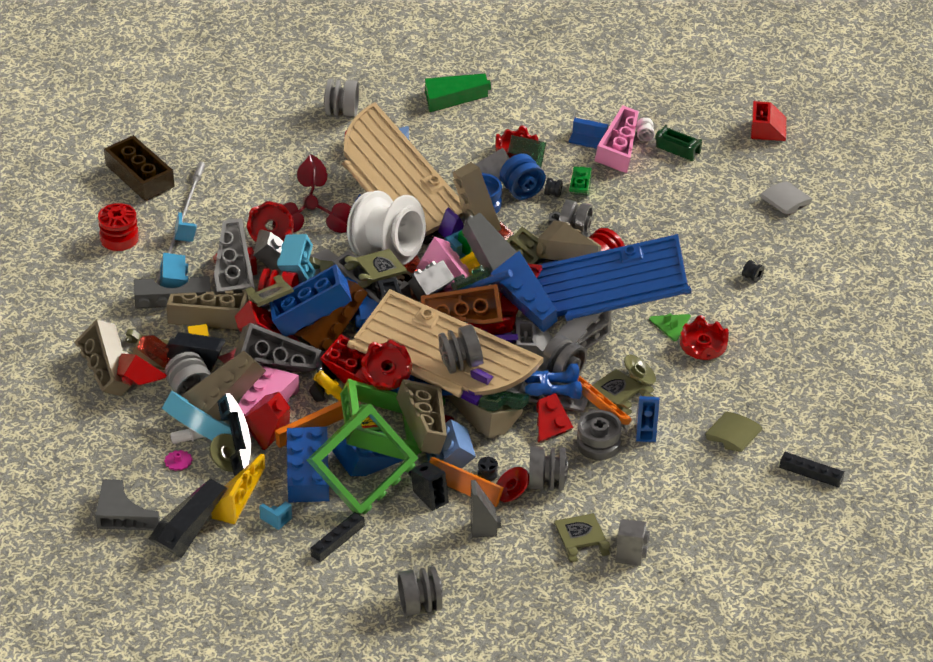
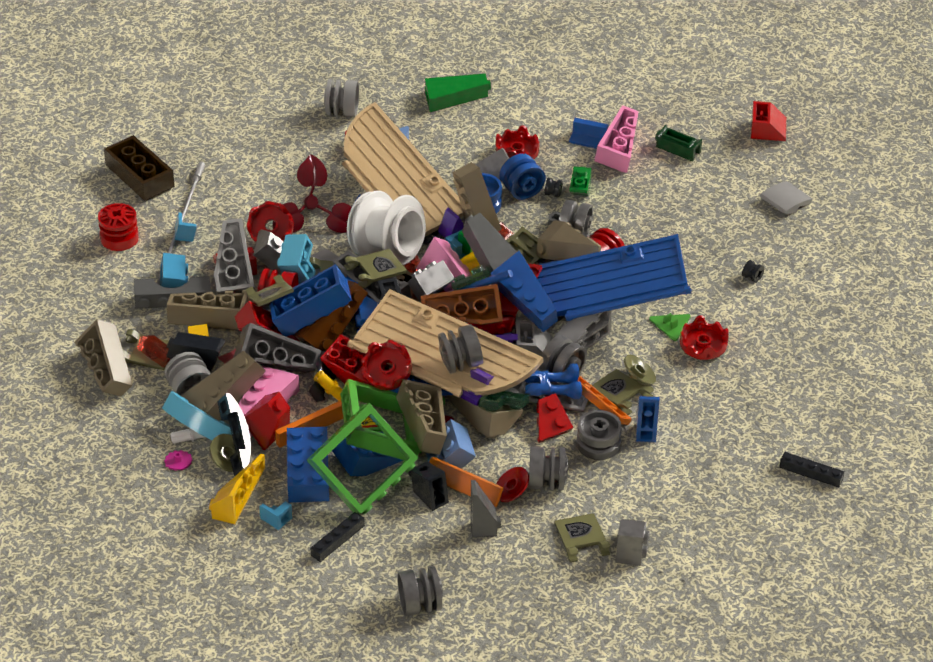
dark grey arch [95,479,160,531] -> none
red slope [117,353,167,386] -> none
black wedge [148,478,227,558] -> none
black wheel [478,457,498,482] -> none
plate [507,135,546,167] -> none
white wheel [636,118,655,141] -> none
olive slope [705,411,762,452] -> none

